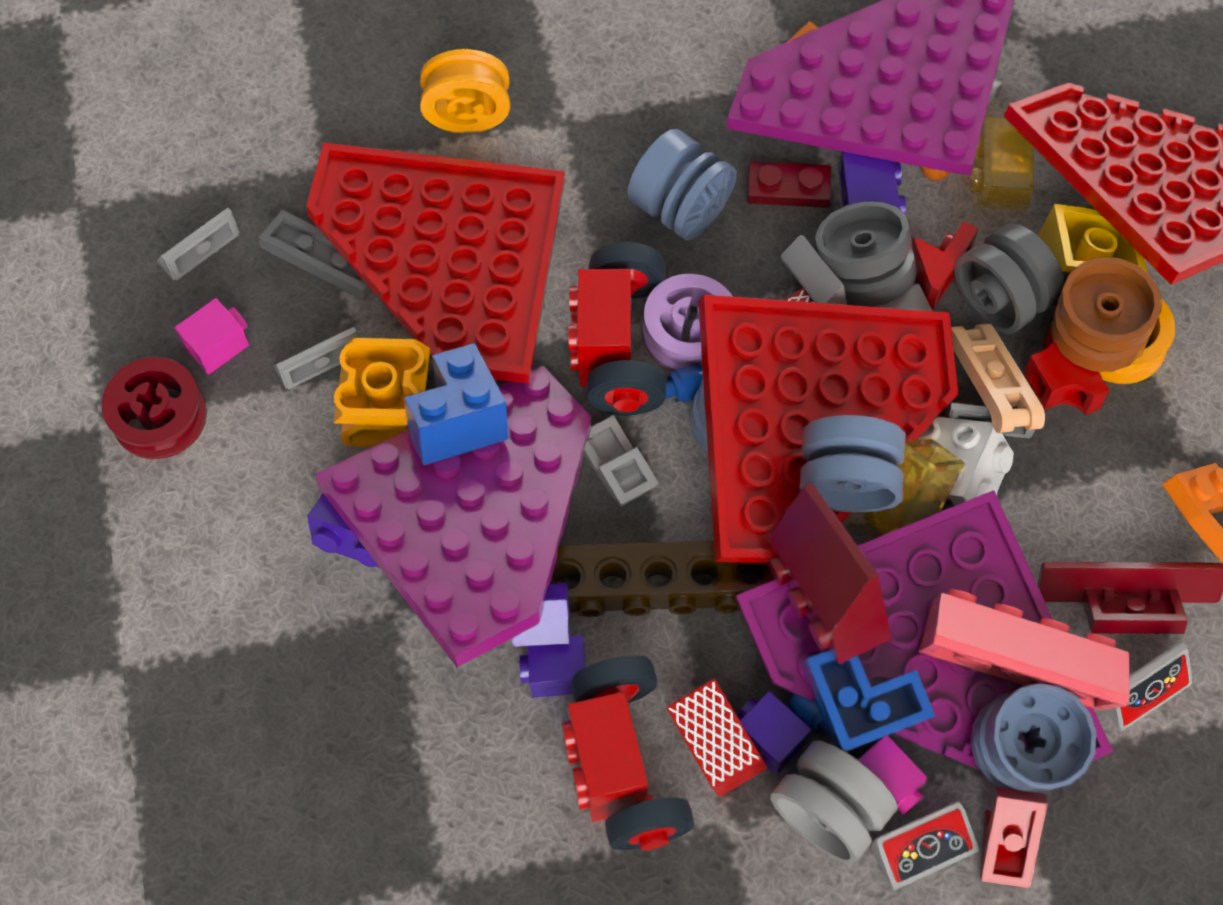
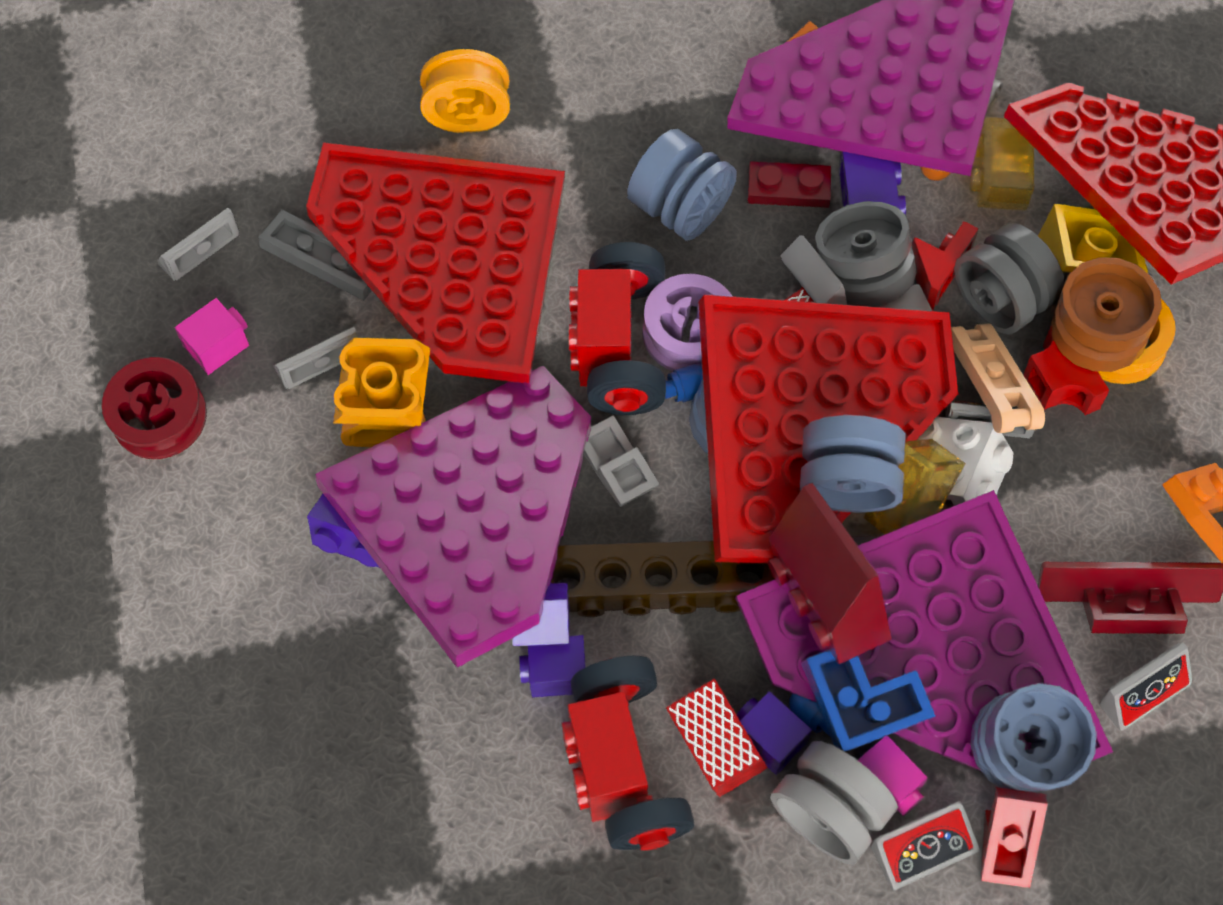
blue brick [404,343,508,466] -> none
coral slope [918,589,1130,711] -> none

